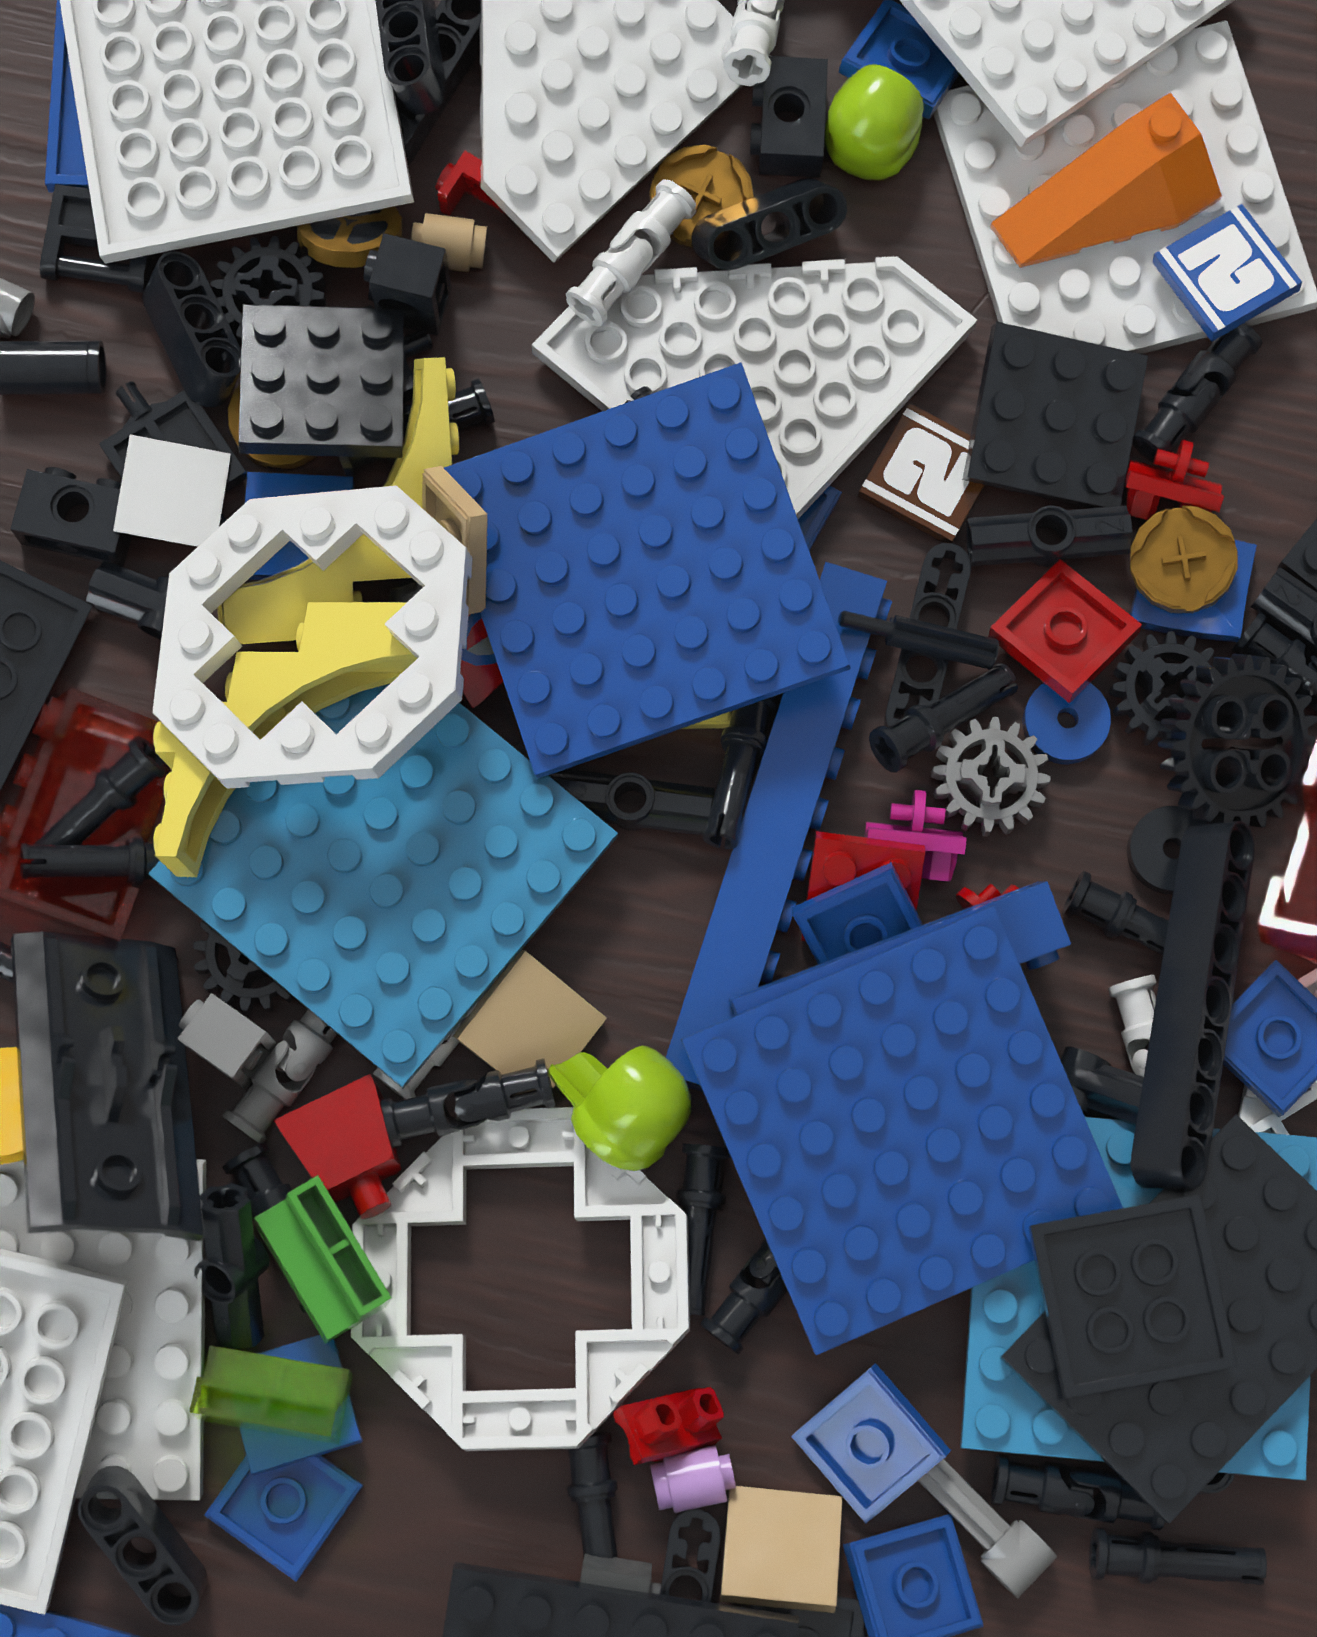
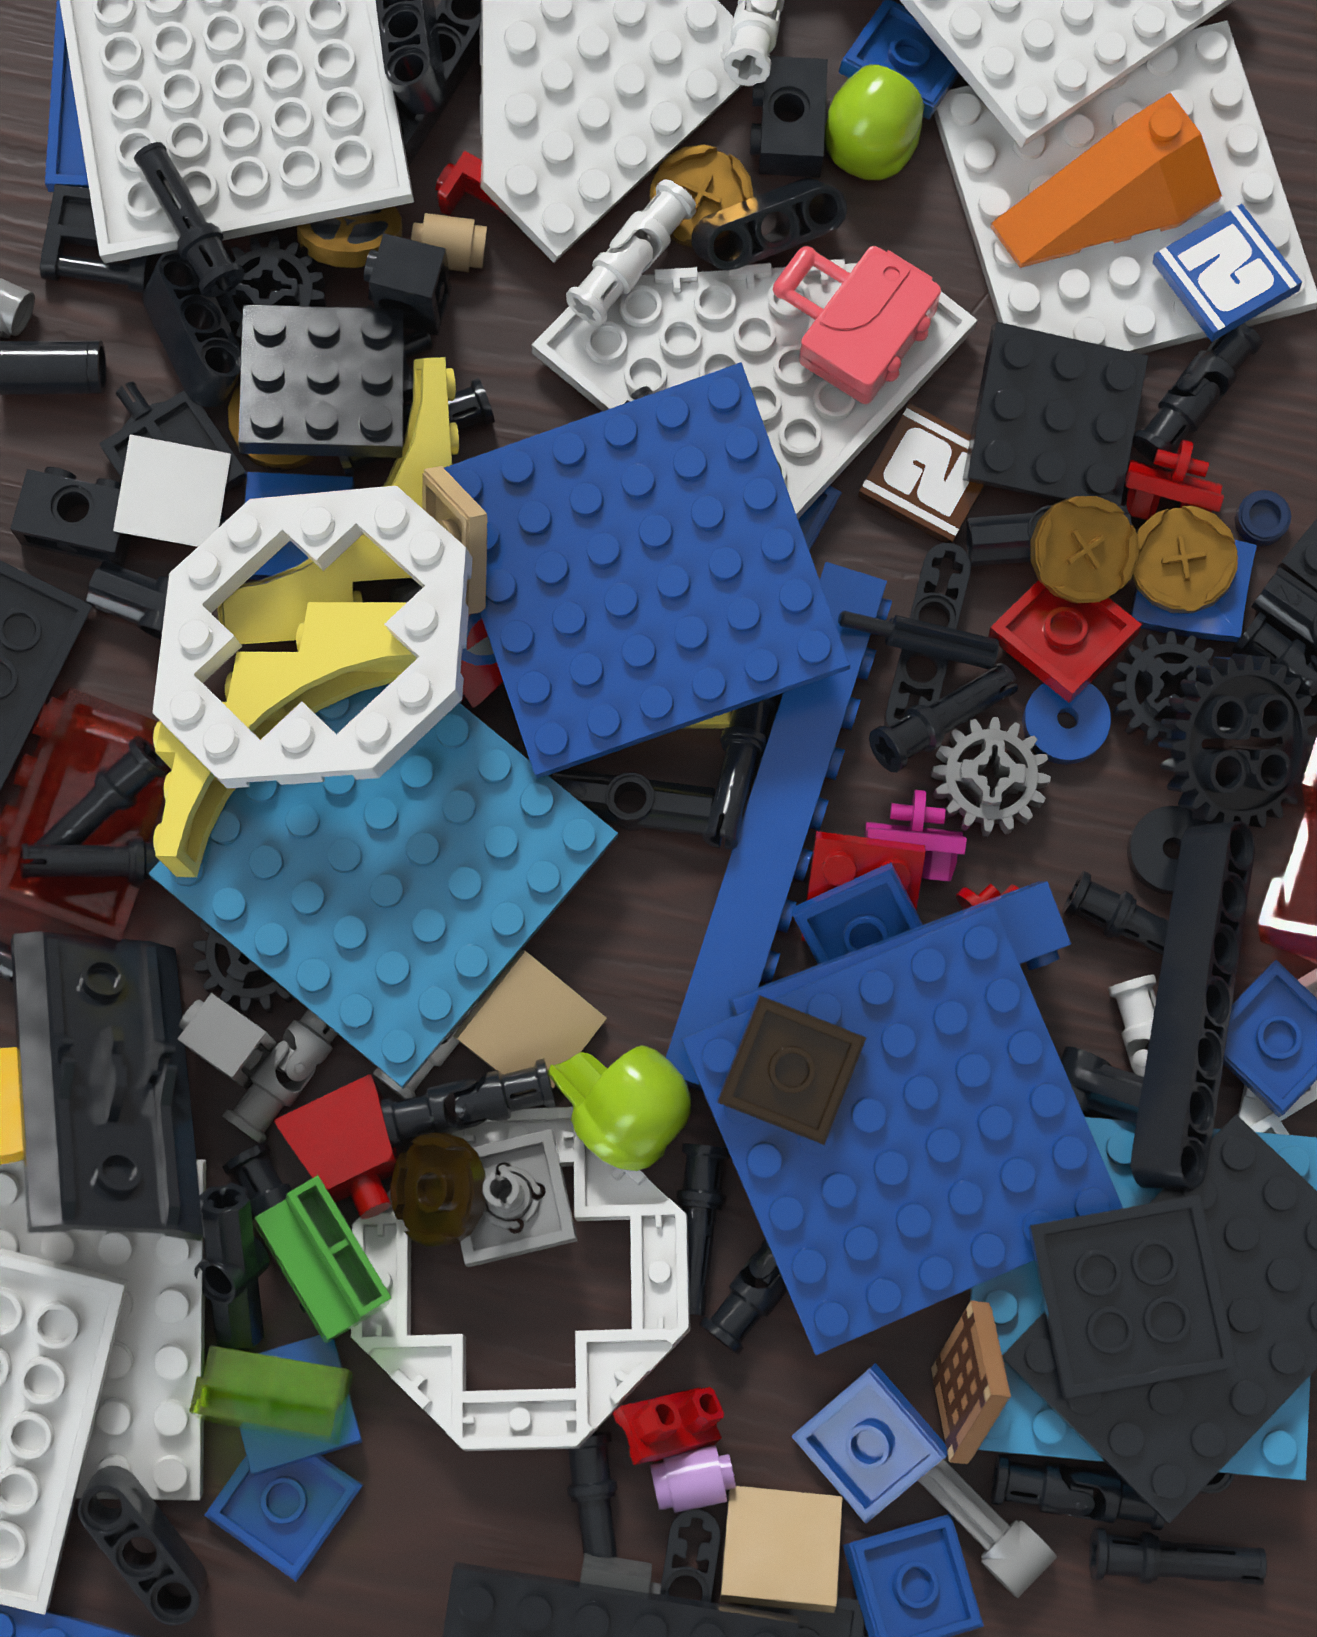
none -> black pin [134,142,245,298]
none -> dark brown tile [390,1133,486,1247]
none -> light grey plate [460,1129,578,1267]
none -> dark brown tile [716,995,866,1145]
none -> coral piece [773,246,941,404]
none -> medium nougat tile [931,1301,1011,1464]
none -> pearl gold tile [1030,496,1139,603]
none -> dark blue tile [1235,490,1291,546]

